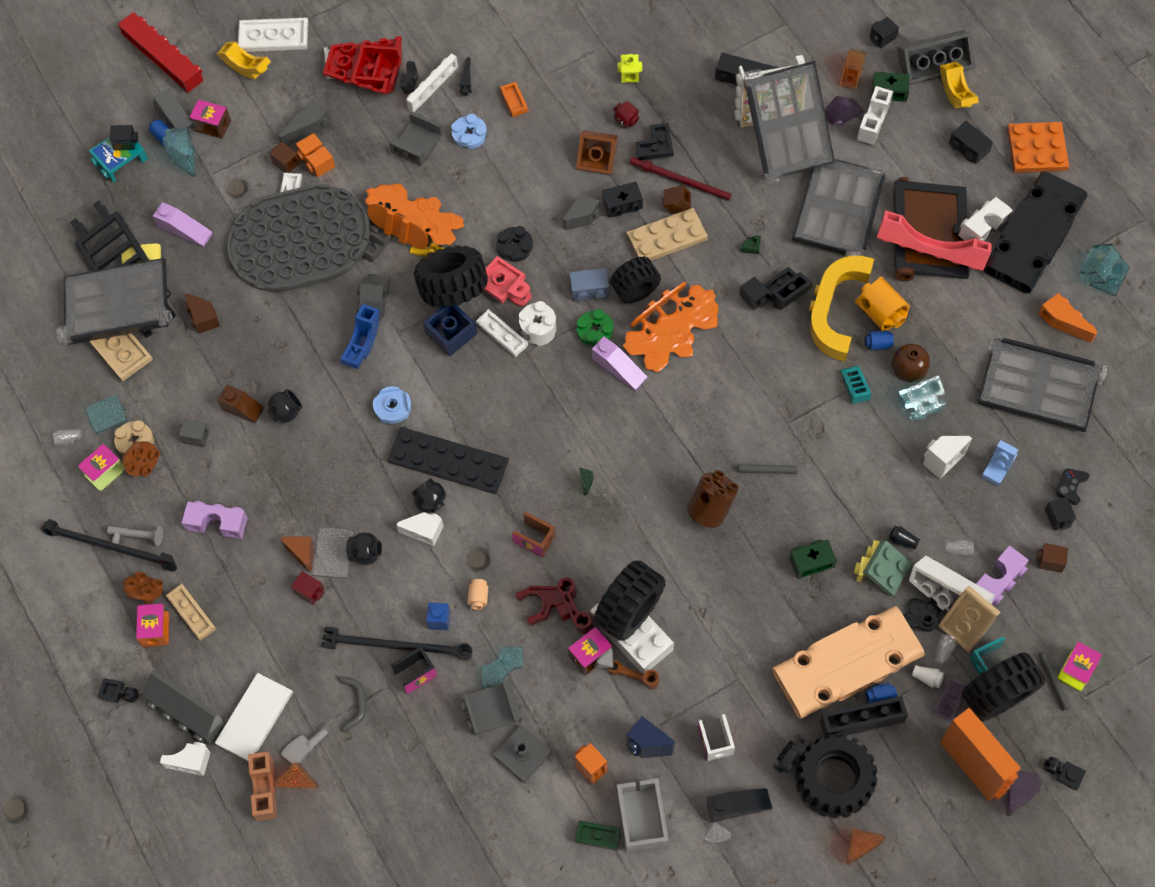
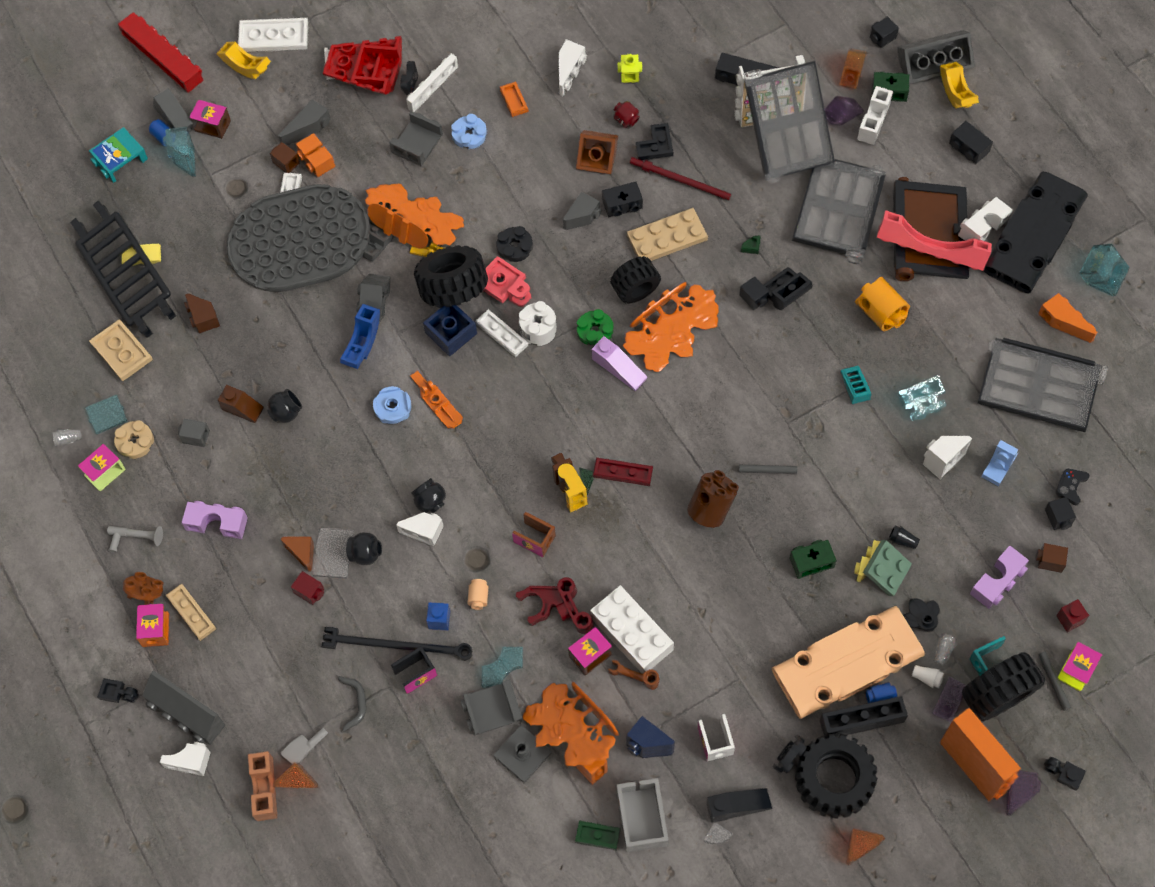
black hinge [41,519,177,572] -> none
clear door [56,258,172,345] -> none
black brick [109,125,138,150] -> none
dark orange plate [122,441,160,476] -> none
lavender slope [153,202,213,247] -> none
white tile [215,673,293,761] -> none
black plate [387,427,509,494] -> none
black piece [459,57,472,96] -> none
sand blue brick [570,268,609,301] -> none
black tyre [594,561,666,641] -> none
light grey slope [594,649,613,669] -> none
reddish brown brick [662,185,691,214] -> none
yellow arch [809,256,874,362] -> none
blue brick [865,331,894,350] -> none
reddish brown cylinder [891,344,930,382] -> none
white wedge [909,556,994,611] -> none
tan tile [938,586,1001,653] -> none
clear cone [945,538,974,558] -> none
orange plate [1007,122,1069,173] -> none
none -> orange piece [410,371,463,428]
none -> orange plant [523,682,619,766]
none -> yellow hips [551,453,588,513]
none -> white slope [559,40,587,96]
none -> dark red tile [593,457,653,486]
none -> dark red brick [1056,599,1089,633]

